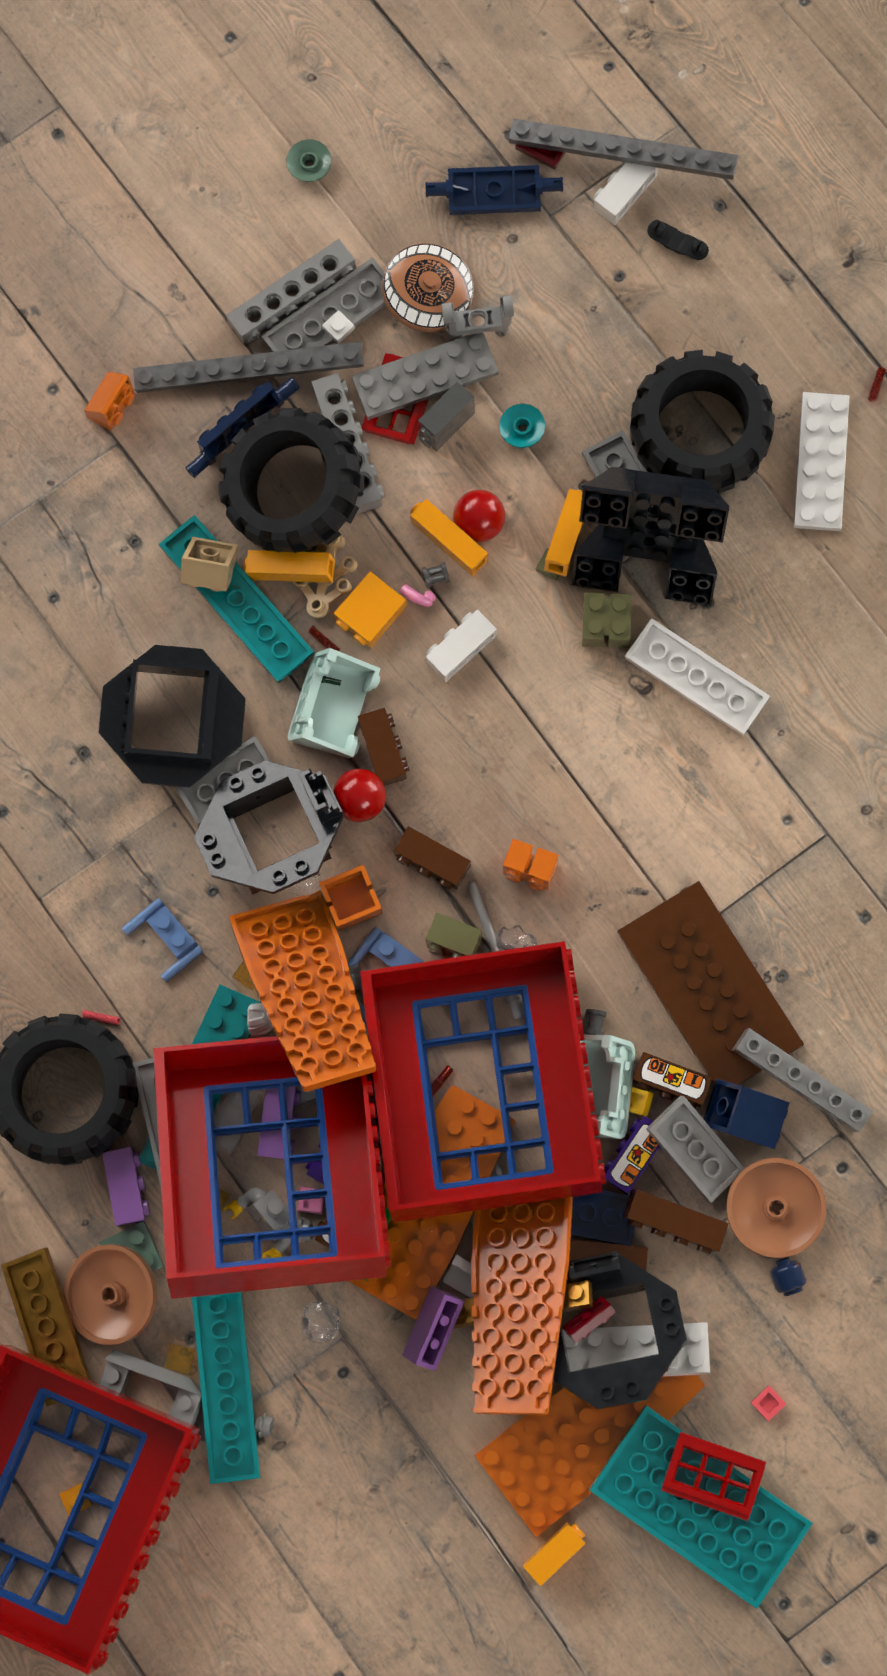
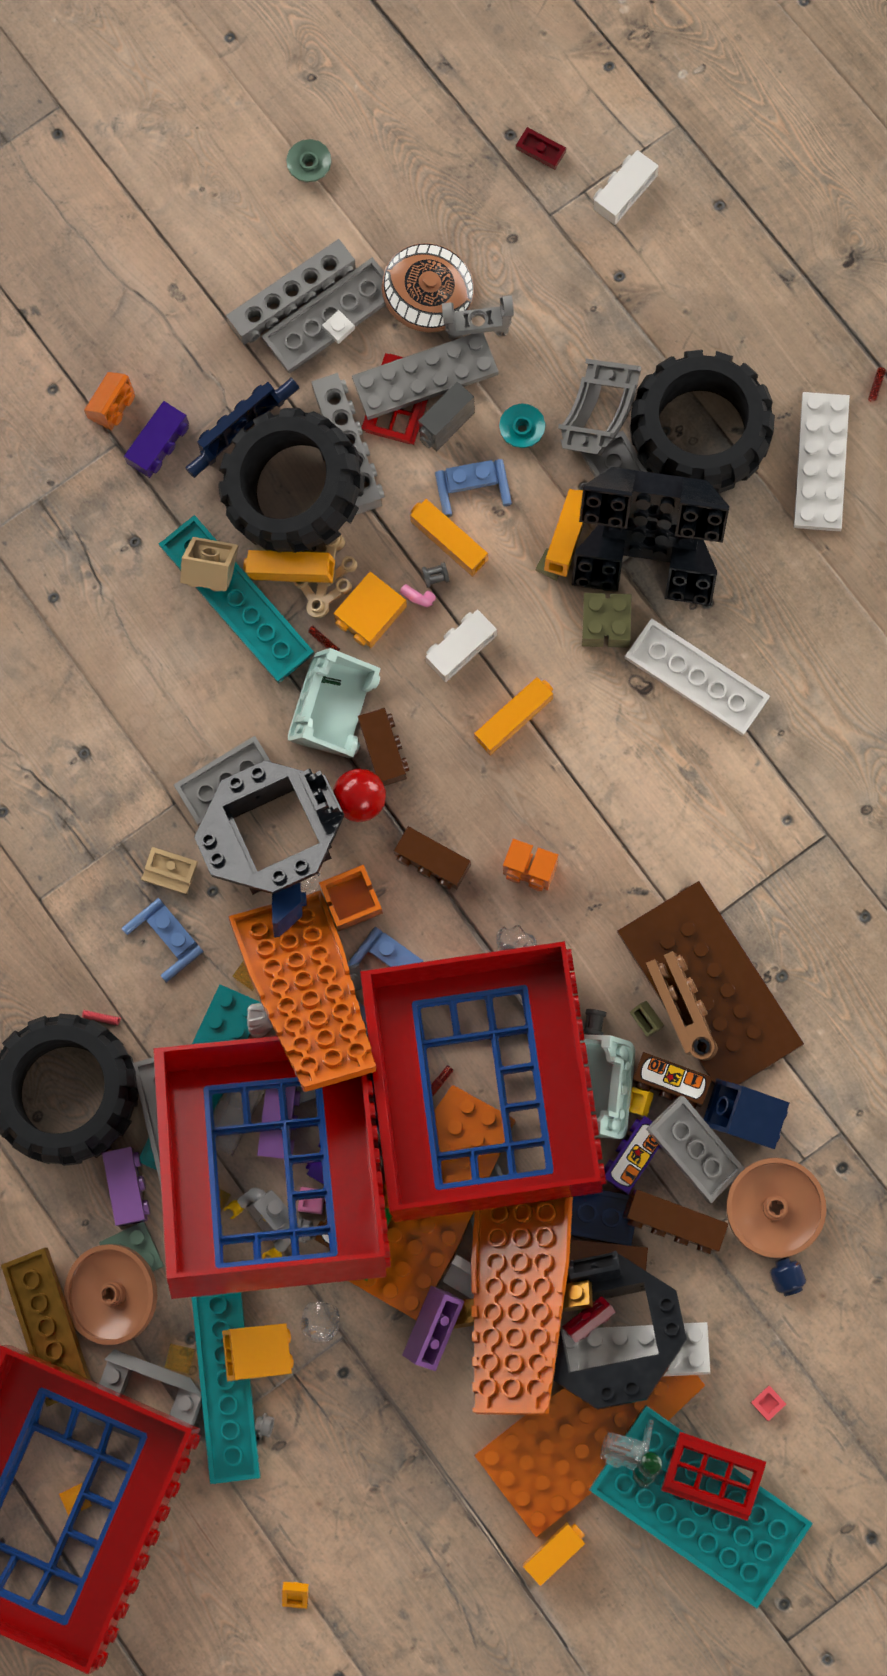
black hinge [98,645,246,788] -> none
flat silver plate [133,342,364,393] -> none
dark blue plate [425,165,563,215] -> none
olive piece [426,913,482,958] -> none
red piece [453,490,505,542] -> none
light grey bar [468,882,524,1020] -> none
flat silver plate [509,119,738,180] -> none
black piece [647,220,709,260] -> none
light grey brick [732,1028,873,1132] -> none
none -> dark purple brick [124,401,189,478]
none -> tan plate [141,847,198,895]
none -> light orange brick [222,1323,294,1381]
none -> dark blue slope [272,882,307,938]
none -> light orange plate [282,1582,309,1609]
none -> medium blue plate [435,459,512,517]
none -> light orange brick [474,677,553,756]
none -> light grey wedge [558,359,641,455]
none -> clear piece [600,1420,662,1488]
none -> olive piece [630,1000,664,1037]
none -> medium nougat hinge [646,951,718,1061]

